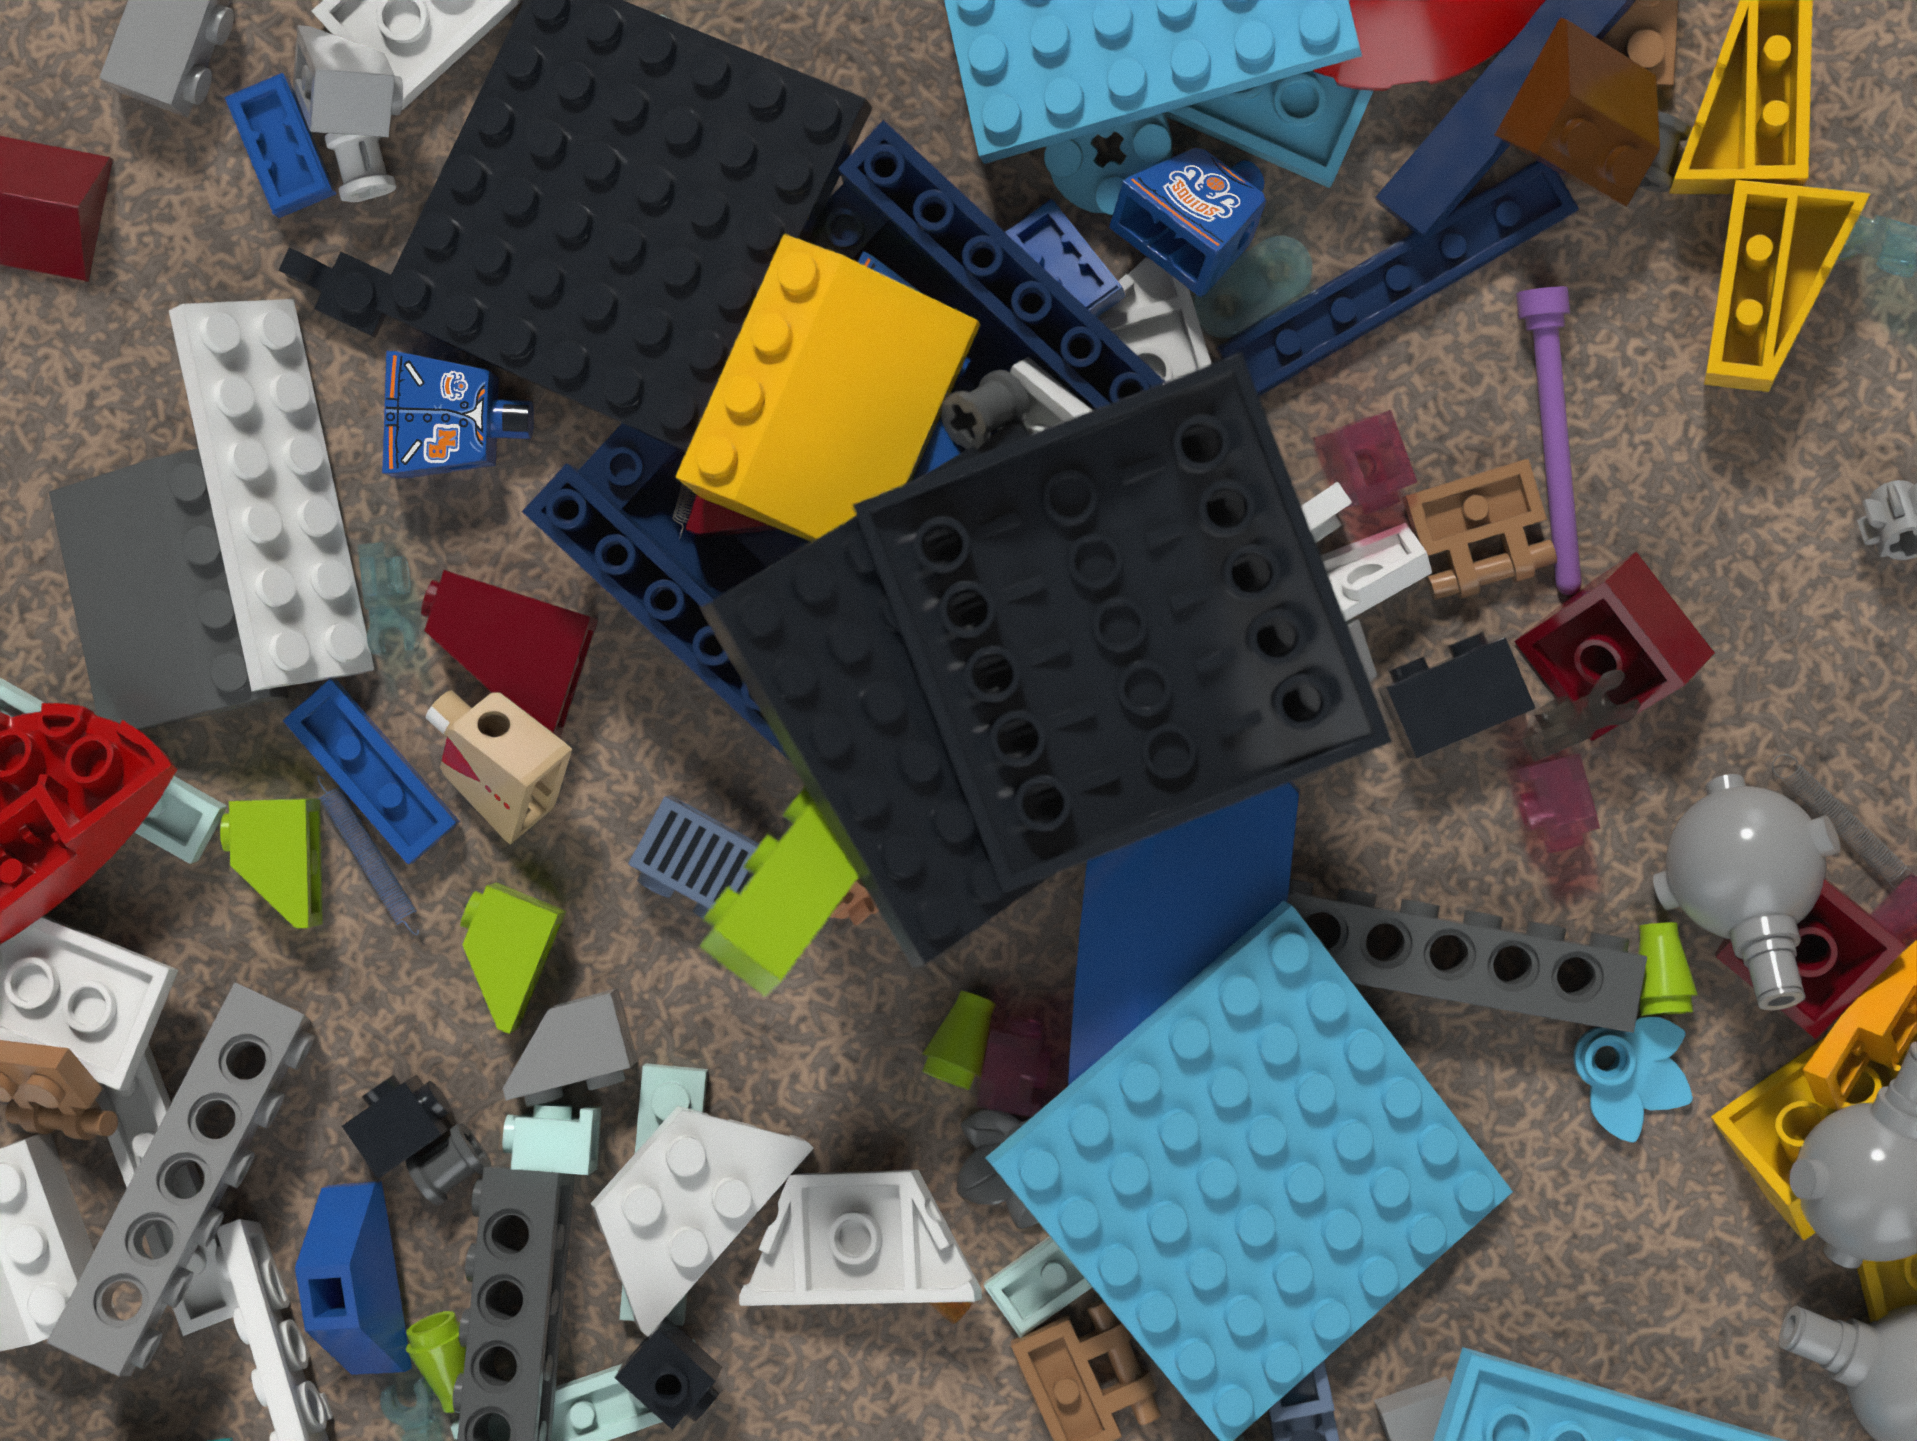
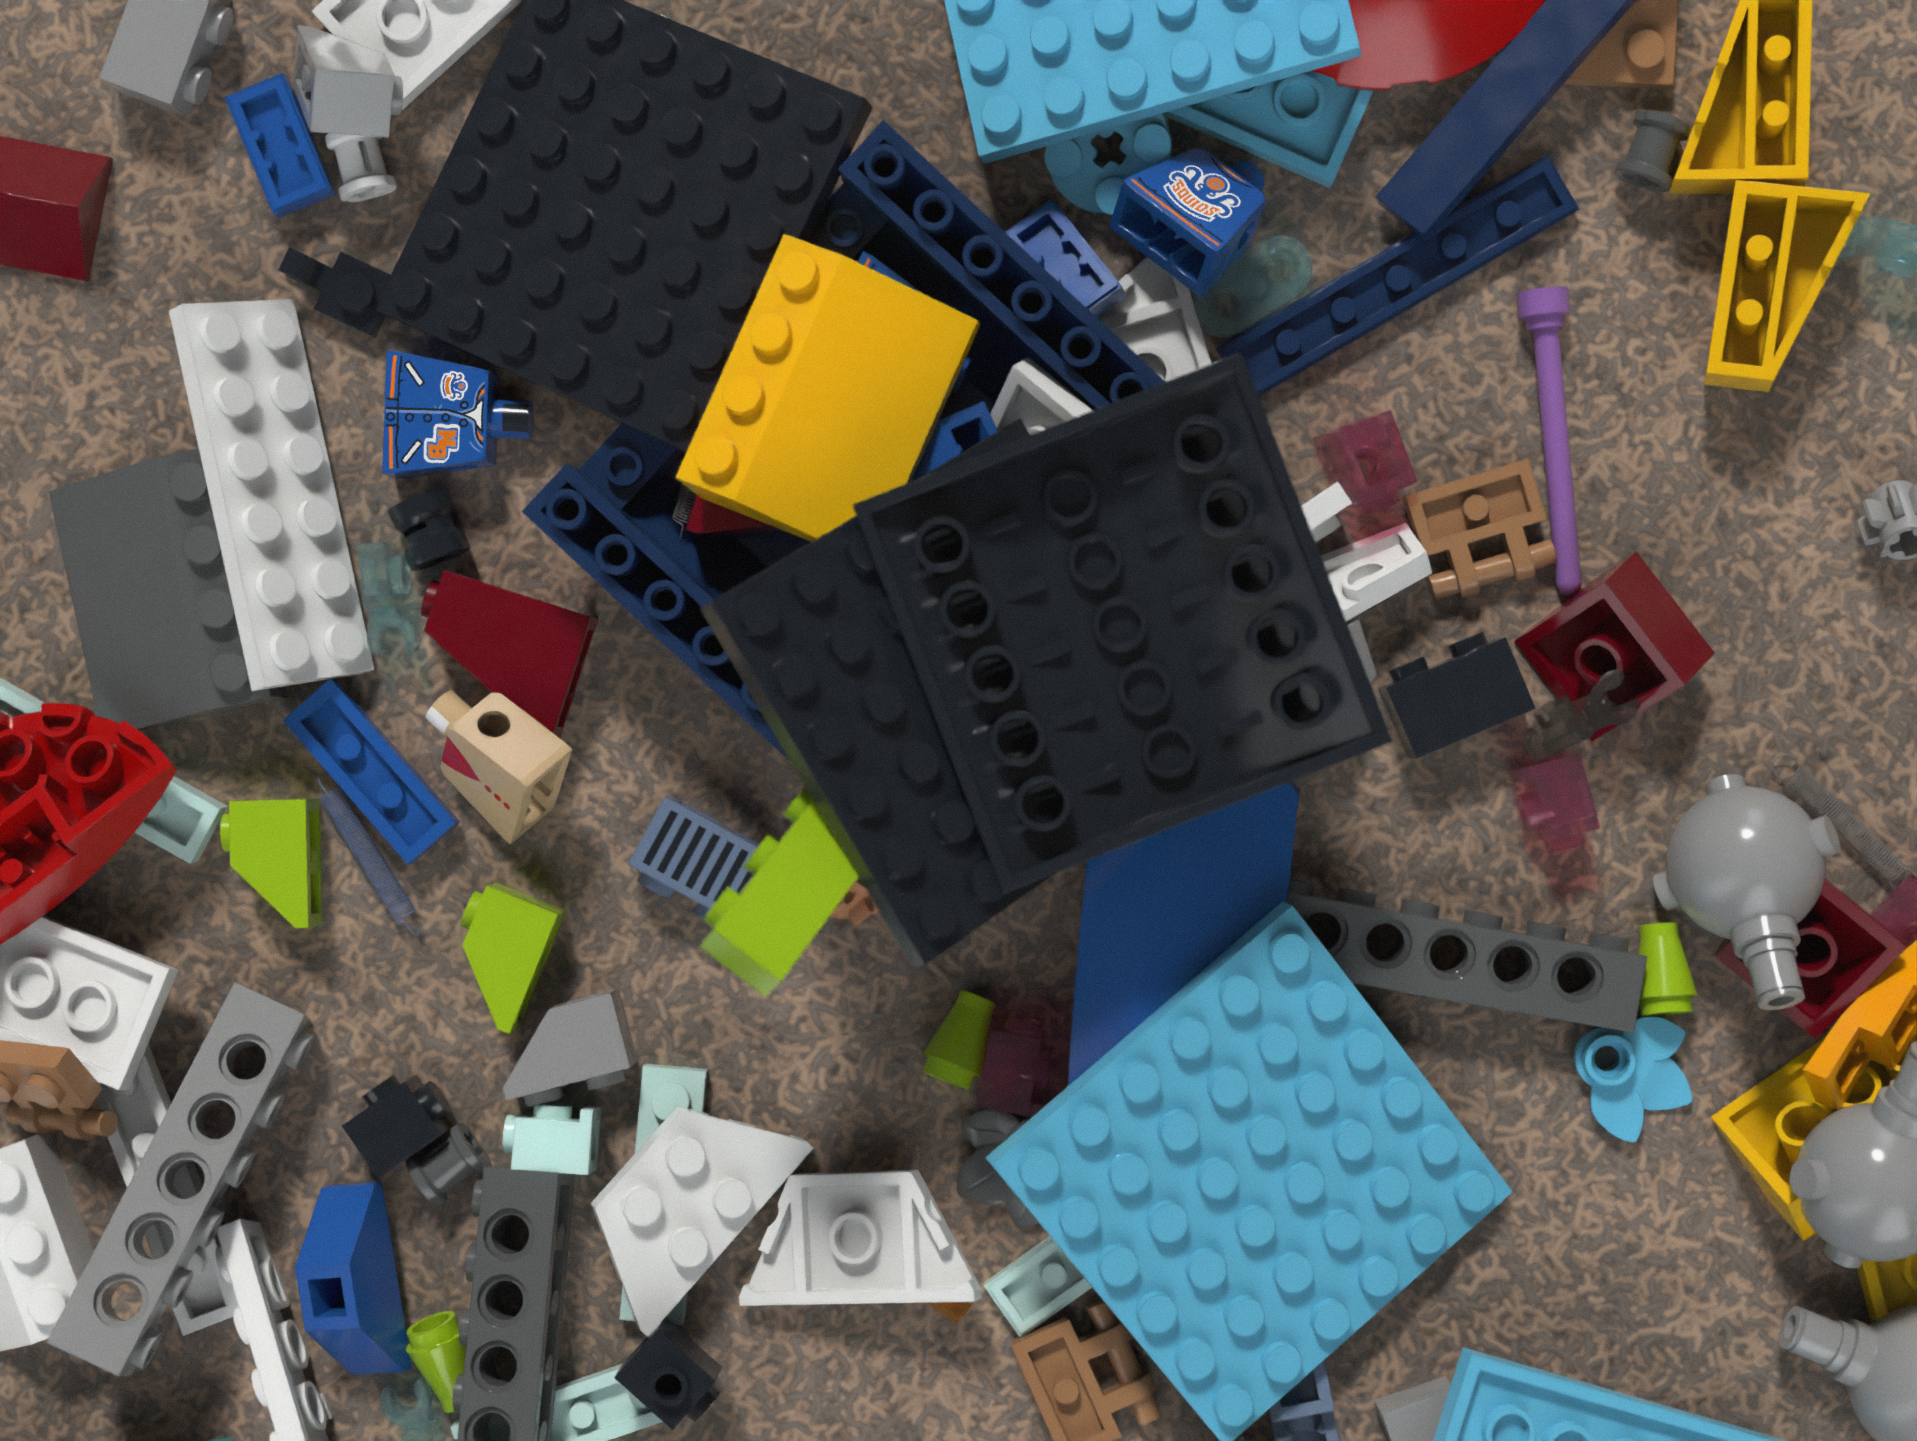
dark grey bush [941,370,1029,449] -> none
reddish brown slope [1495,17,1660,207] -> none
none -> black wheel [387,488,471,571]

